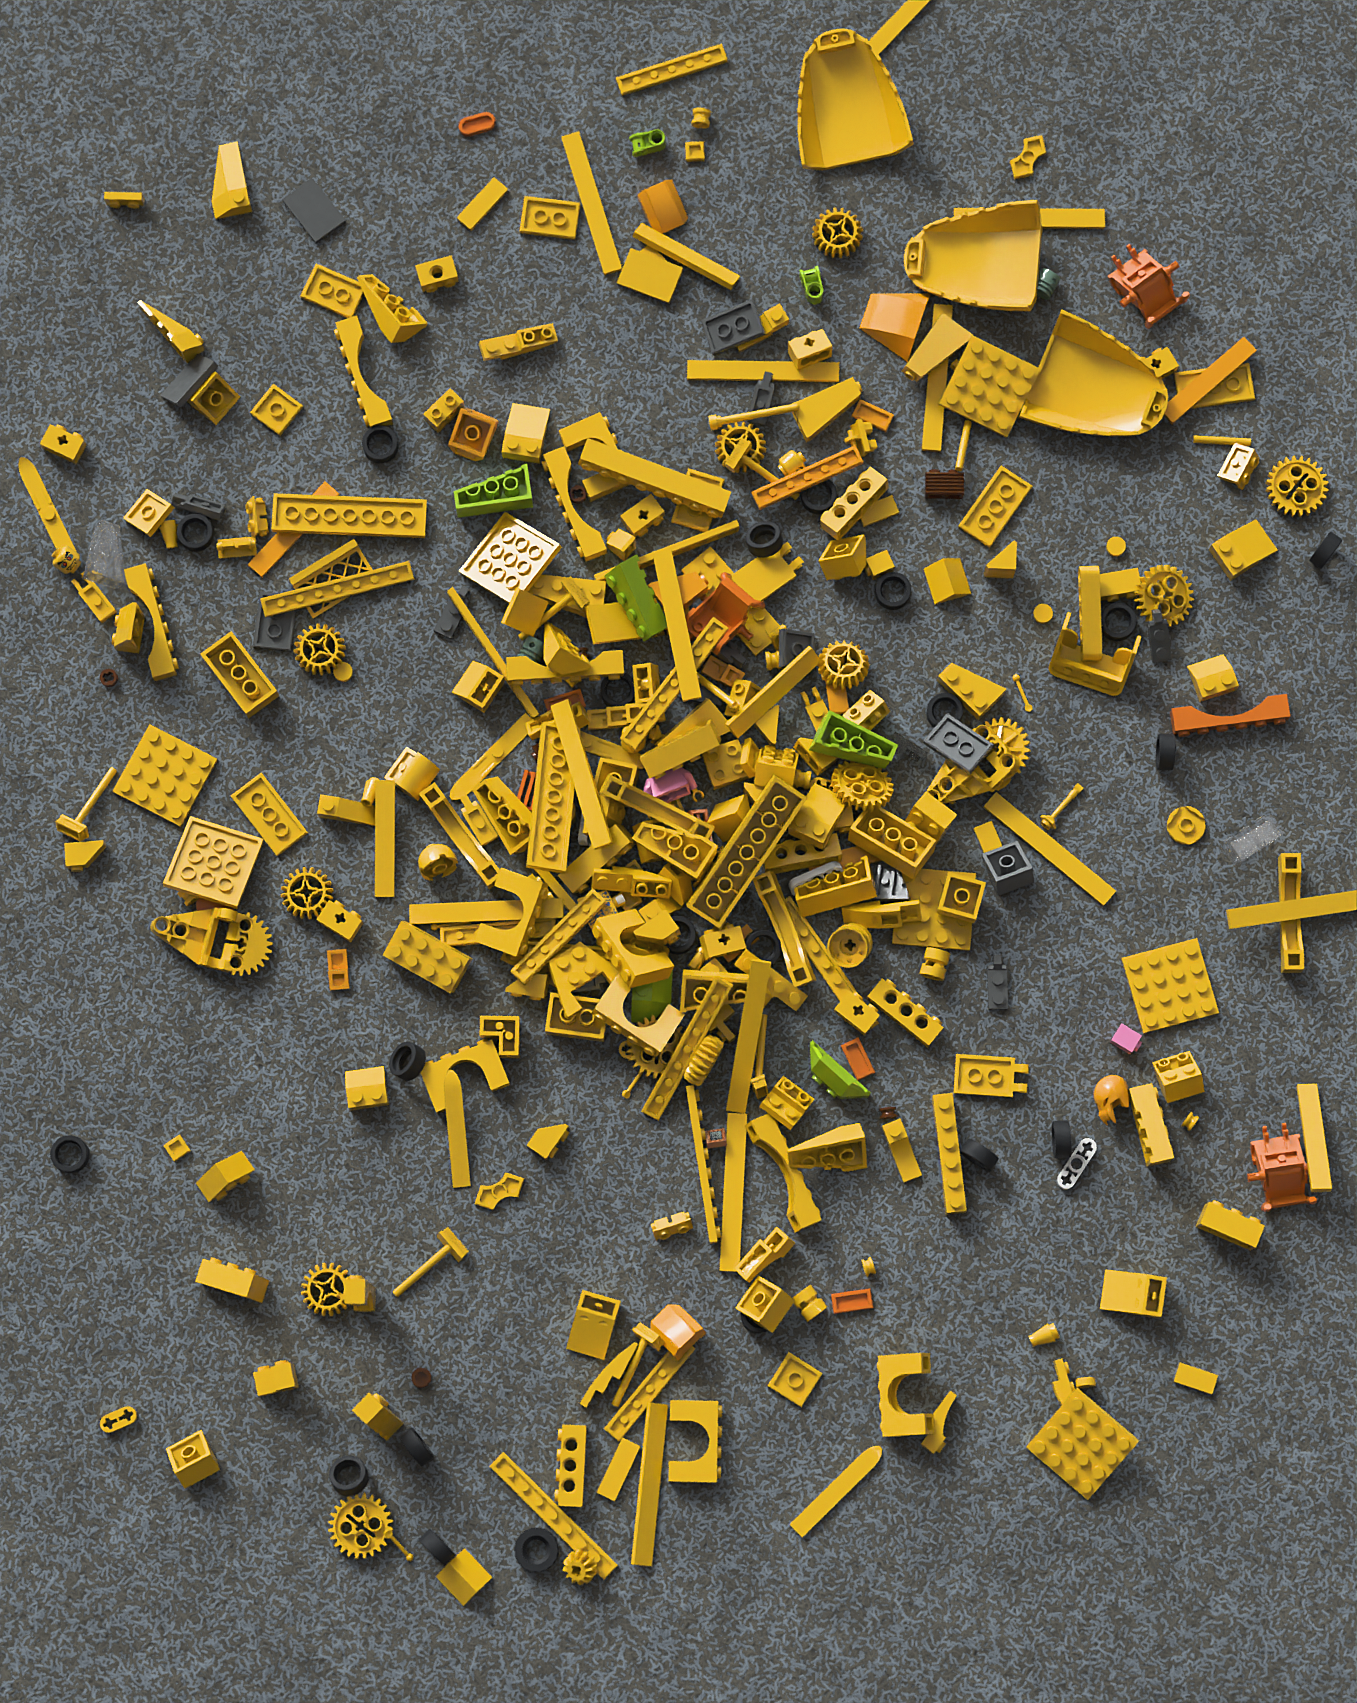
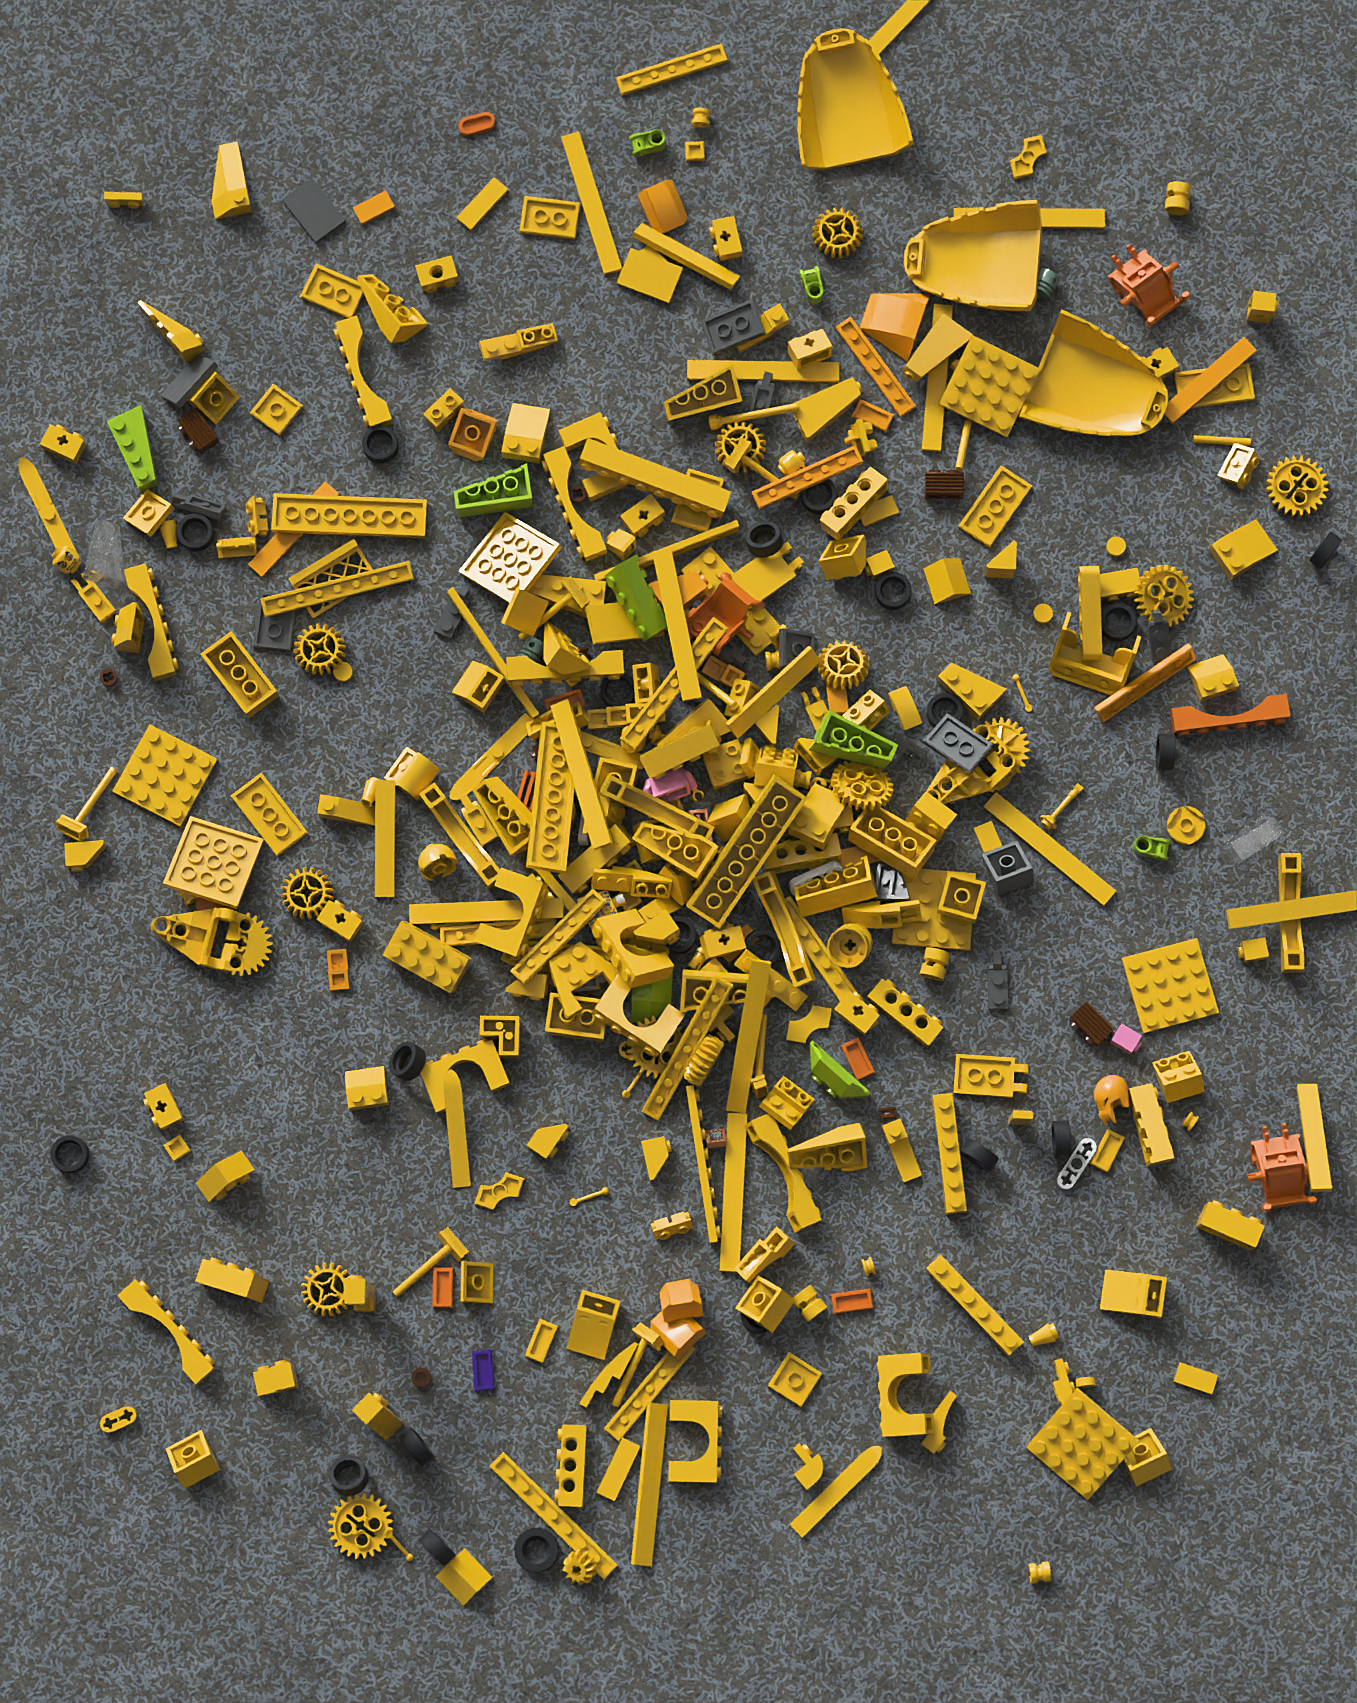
none -> lime wedge [107,405,158,493]
none -> yellow arch [117,1279,216,1385]
none -> yellow brick [143,1083,184,1130]
none -> reddish brown brick [178,408,220,454]
none -> light orange tile [353,191,395,225]
none -> orange tile [432,1268,453,1308]
none -> yellow slope [461,1261,494,1303]
none -> dark purple tile [472,1350,495,1391]
none -> yellow tile [525,1319,558,1363]
none -> yellow hinge [570,1187,609,1206]
none -> yellow slope [641,1136,672,1182]
none -> light orange slope [659,1279,704,1322]
none -> yellow wedge [663,364,742,421]
none -> yellow brick [709,216,742,261]
none -> yellow tile [786,1005,832,1044]
none -> yellow brick [793,1443,823,1490]
none -> light orange tile [835,317,916,418]
none -> yellow slope [888,686,922,730]
none -> yellow arch [925,1254,1024,1356]
none -> yellow tile [1008,1110,1033,1126]
none -> yellow wheel [1028,1562,1051,1584]
none -> reddish brown brick [1069,1001,1114,1047]
none -> yellow tile [1090,1129,1125,1173]
none -> light orange tile [1094,644,1196,723]
none -> yellow slope [1123,1428,1172,1487]
none -> lime piece [1132,836,1171,861]
none -> yellow wheel [1164,181,1192,215]
none -> yellow brick [1237,937,1269,963]
none -> yellow brick [1247,291,1279,323]

